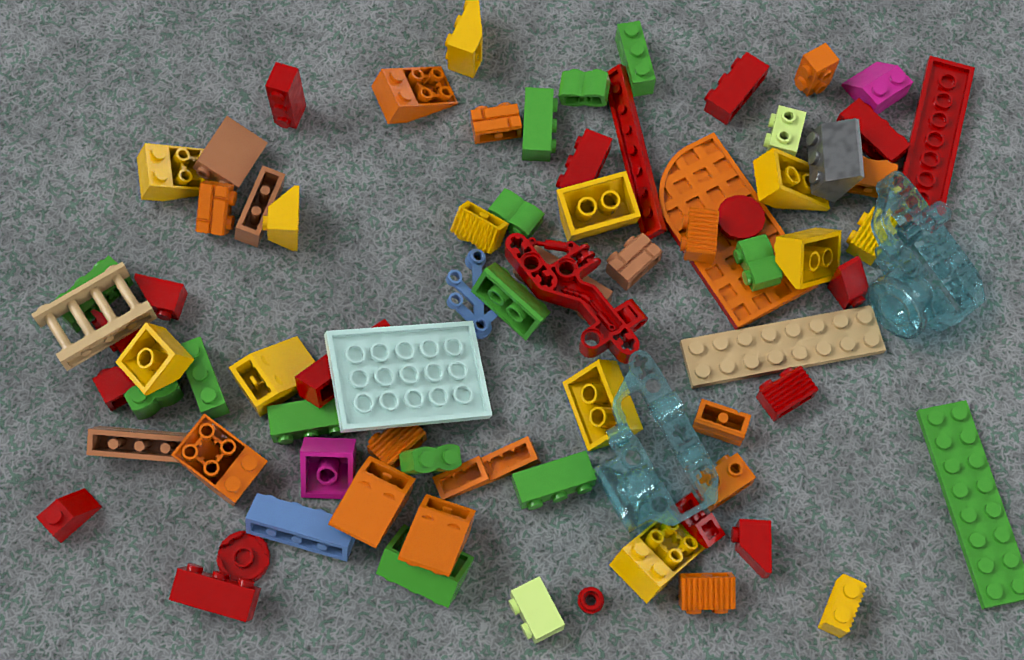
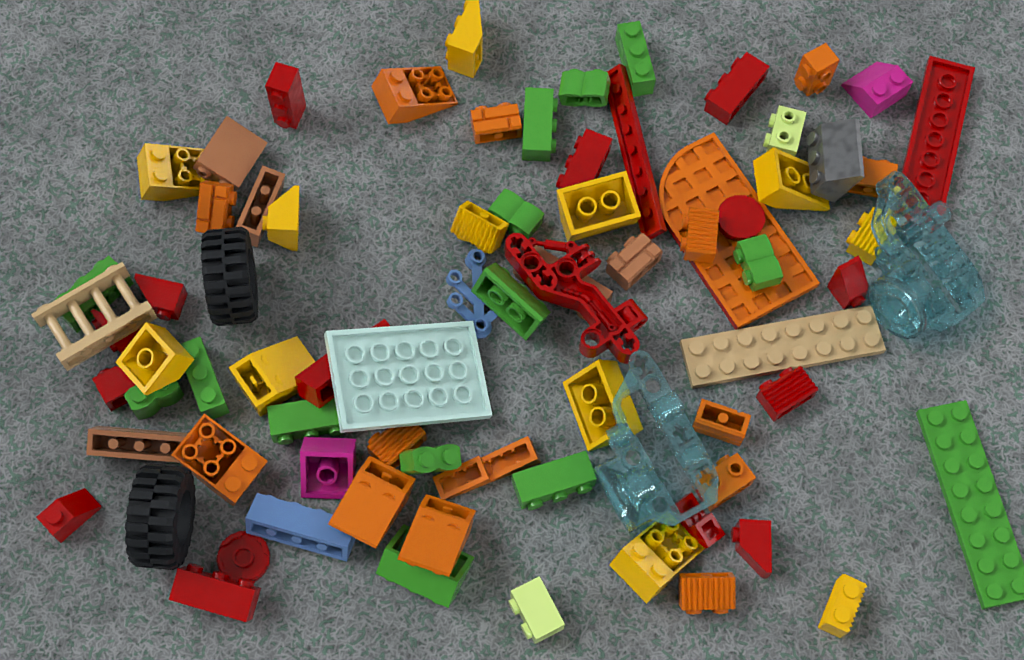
red plate [577,587,604,614] -> none
yellow slope [774,227,842,290] -> none
red brick [836,98,911,164] -> none
none -> black tyre [125,464,196,570]
none -> black tyre [201,227,258,326]

